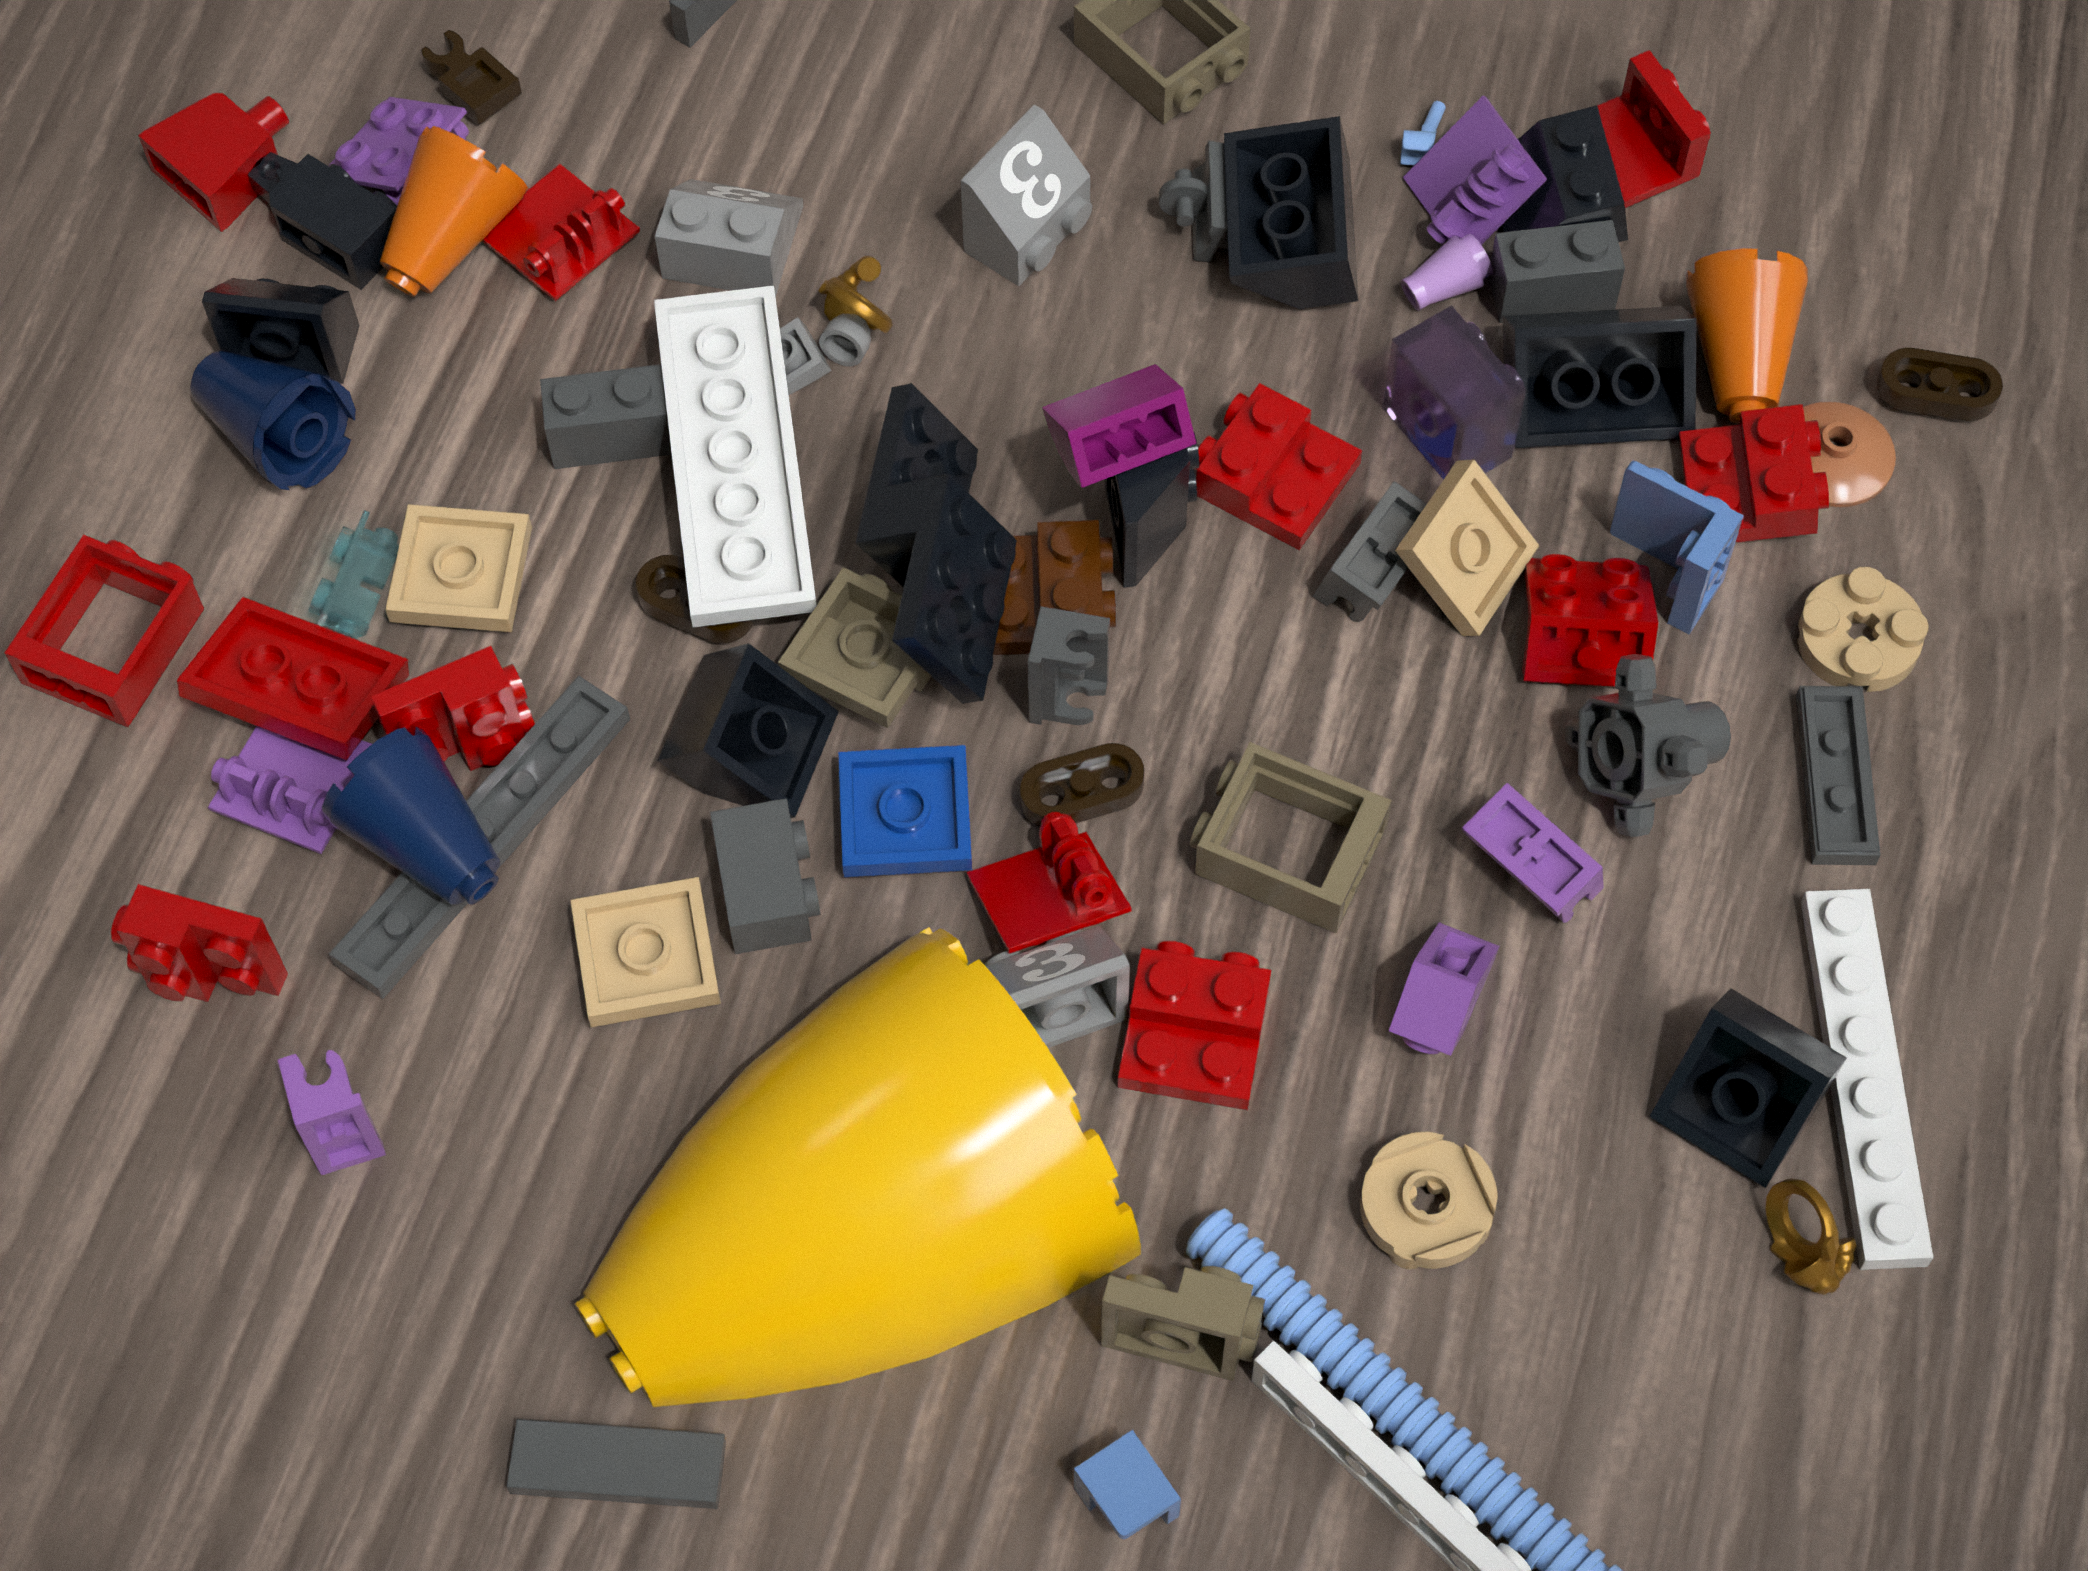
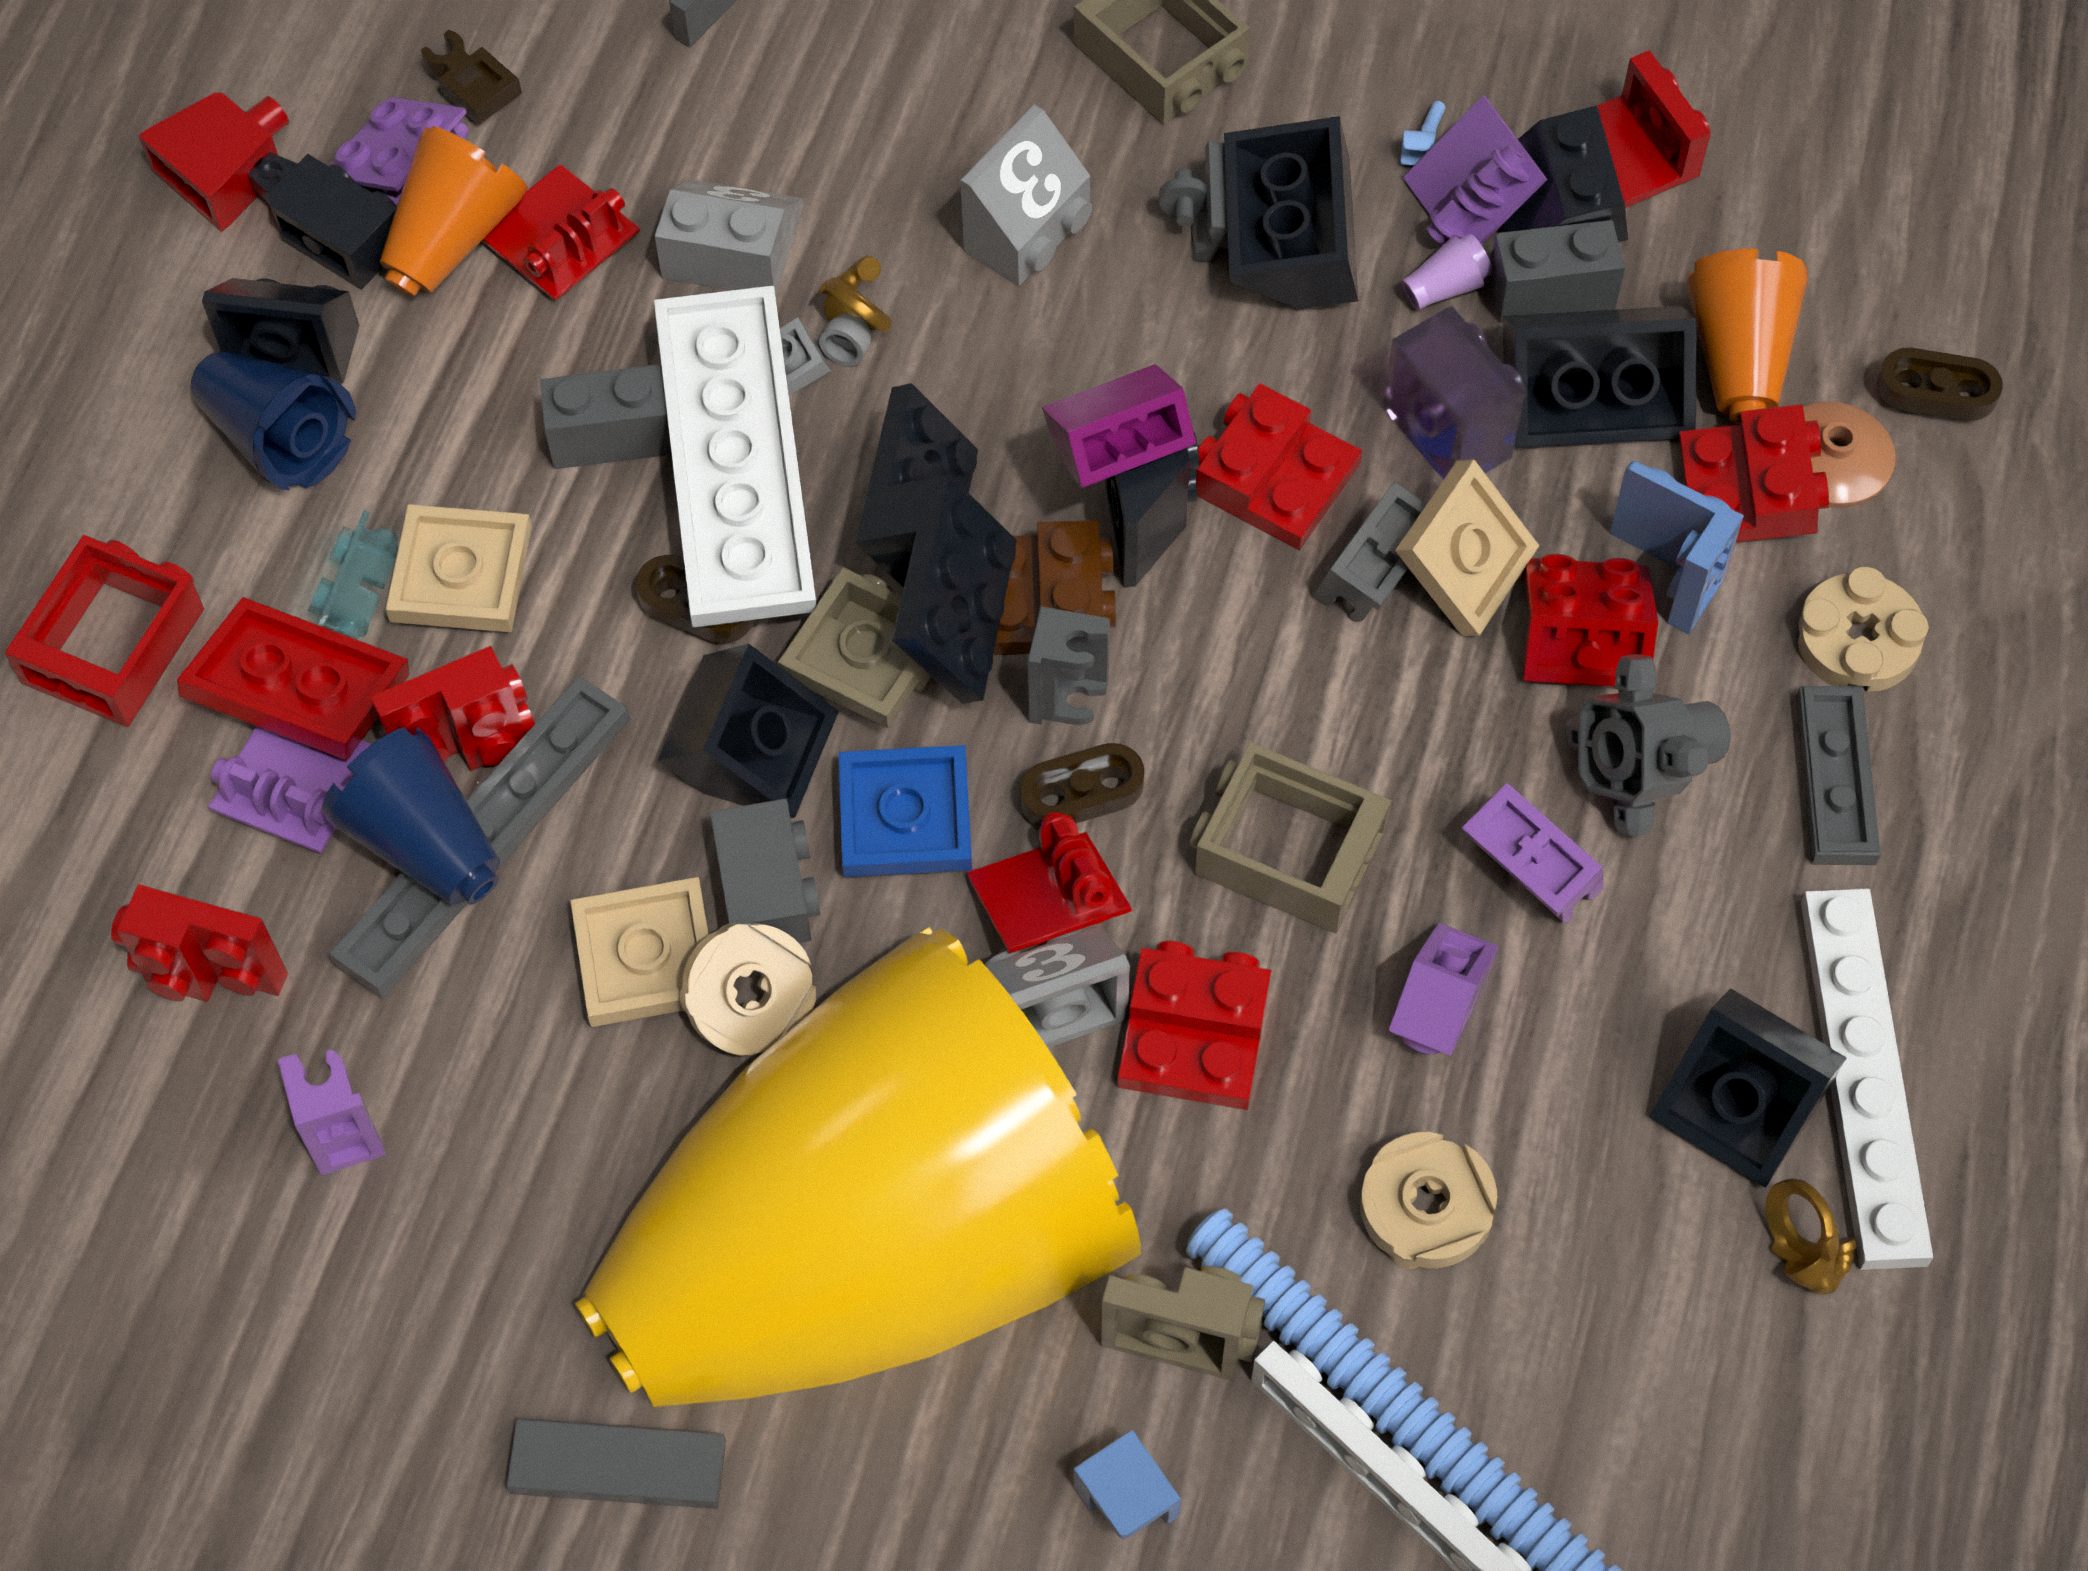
none -> tan plate [680,922,816,1056]

